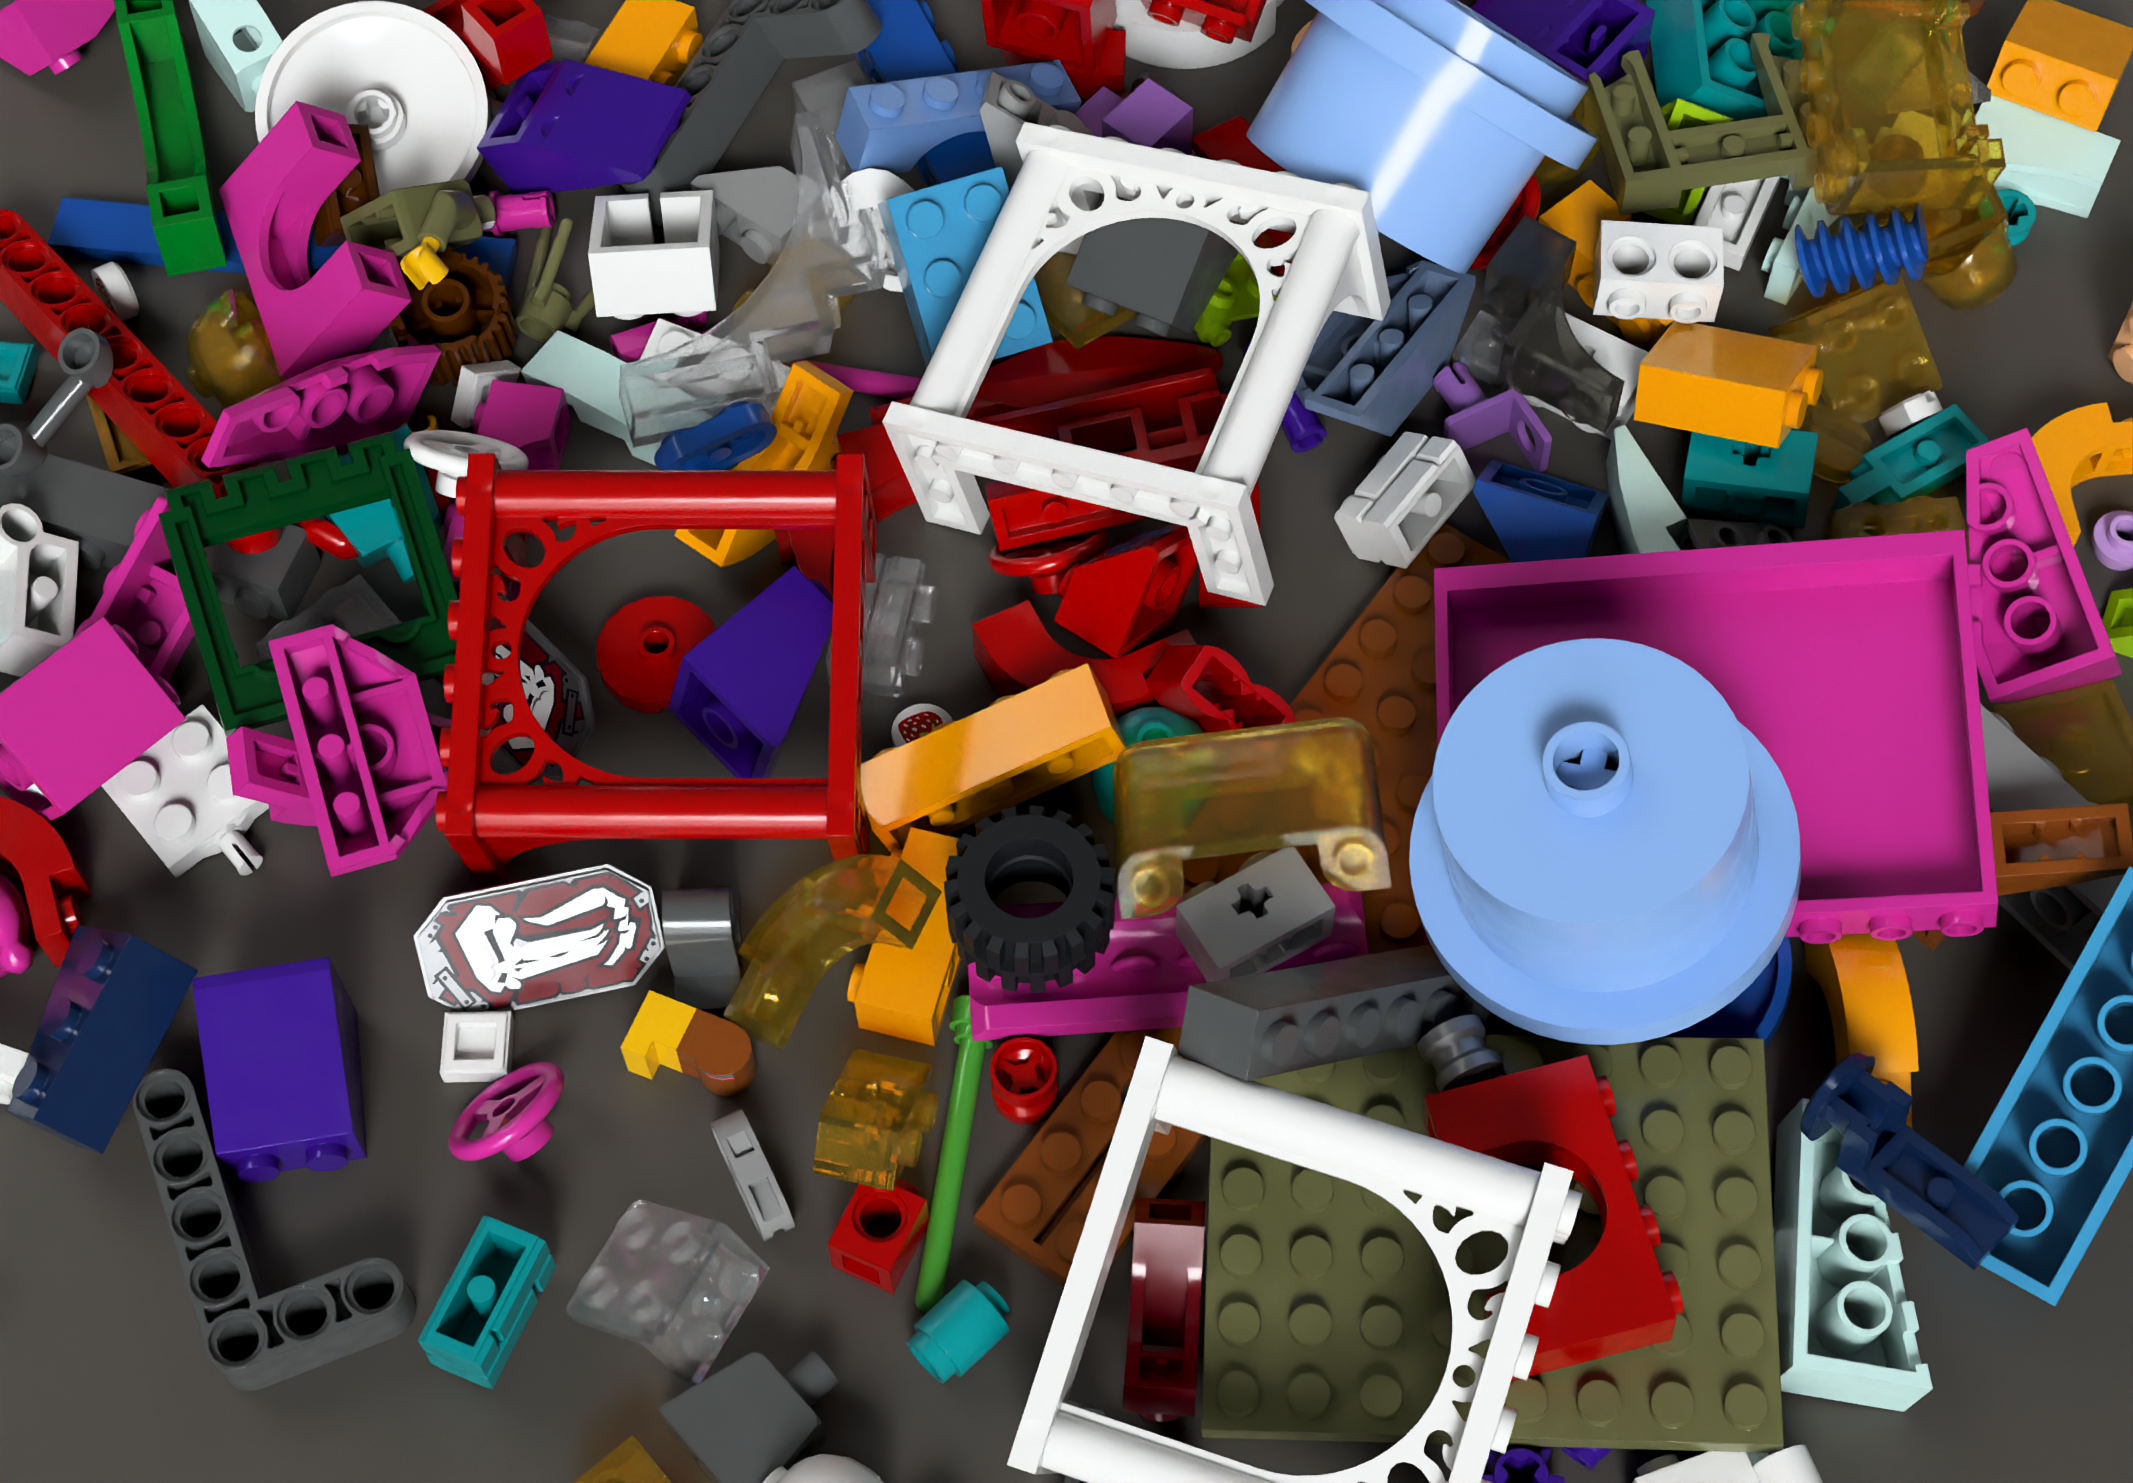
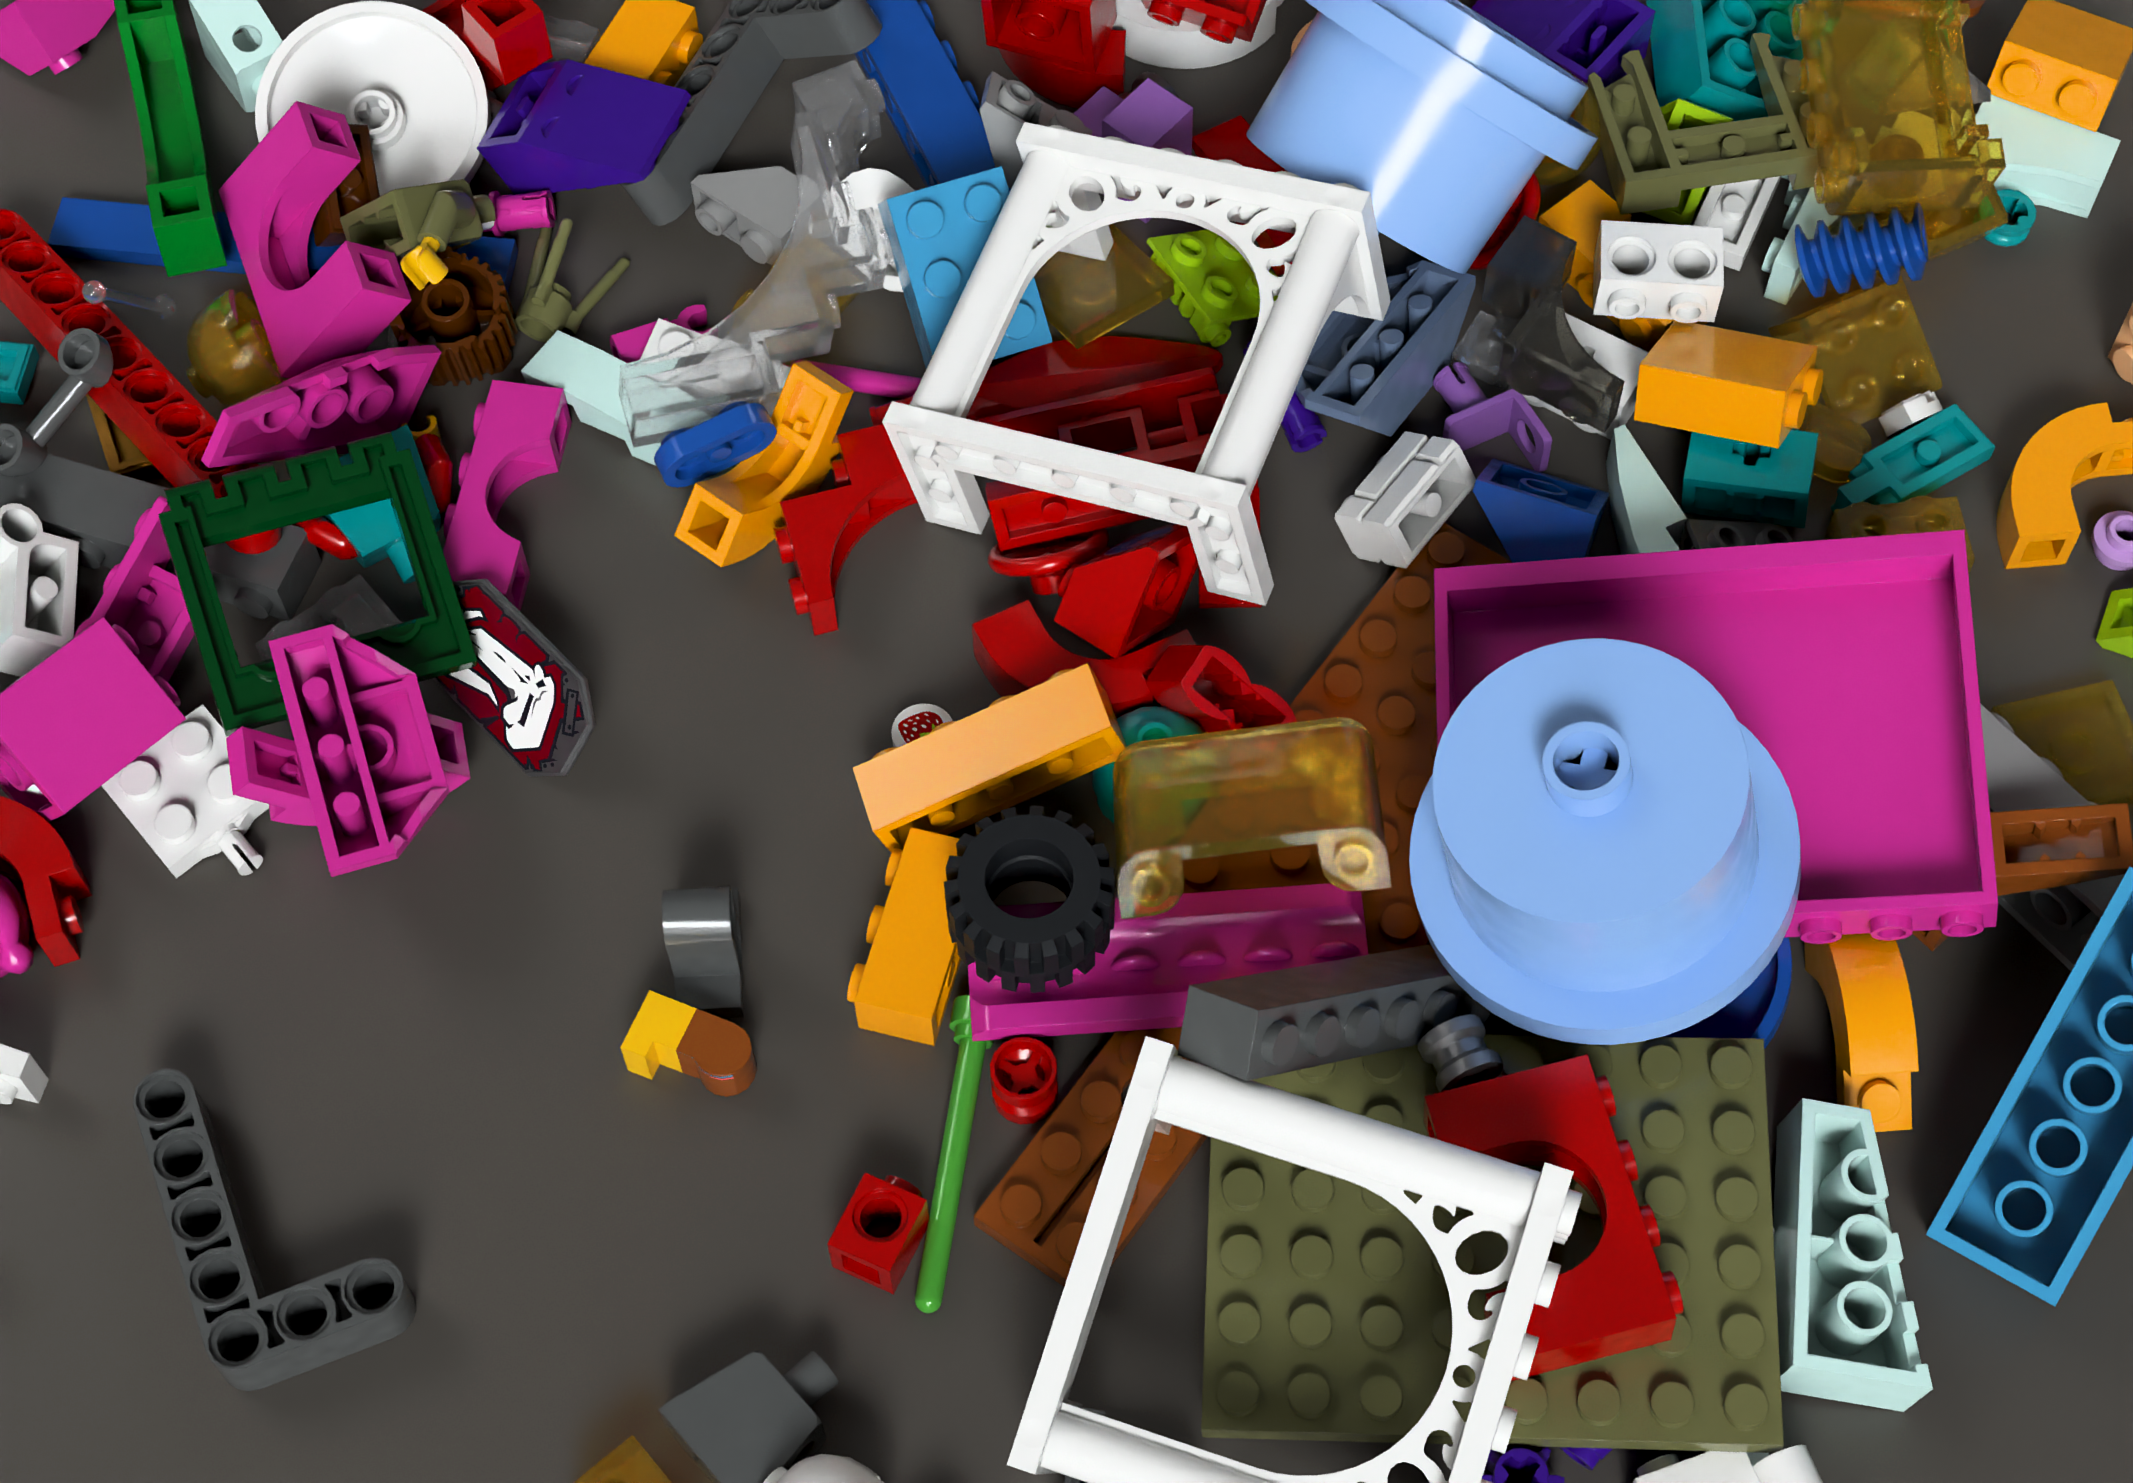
dark blue wedge [7,925,198,1154] -> none
white tile [91,261,139,322] -> none
dark purple slope [192,957,367,1182] -> none
white piece [403,430,529,498] -> none
shield [413,862,665,1012] -> none
teal brick [417,1216,556,1389] -> none
red arch [435,453,877,887] -> none
white tile [440,1011,515,1083] -> none
dark pink piece [448,1062,564,1162] -> none
white tile [451,360,521,429] -> none
clear bracket [566,1200,770,1385] -> none
white piece [588,190,720,320] -> none
red plate [596,596,716,714] -> none
dark purple slope [668,566,833,778] -> none
light grey piece [710,1109,795,1242] -> none
clear yellow arch [723,854,942,1050] -> none
clear yellow brick [813,1048,939,1191] -> none
clear brick [826,553,937,698] -> none
medium blue arch [835,60,1082,174] -> none
teal brick [906,1280,1010,1384] -> none
dark grey slope [1066,194,1245,338] -> none
dark red arch [1122,1197,1206,1422] -> none
light grey brick [1176,844,1336,982] -> none
dark blue piece [1800,1051,2019,1270] -> none
clear yellow helmet [1918,219,2018,312] -> none
dark pink wedge [1966,428,2122,704] -> none
none -> clear hinge [82,280,177,320]

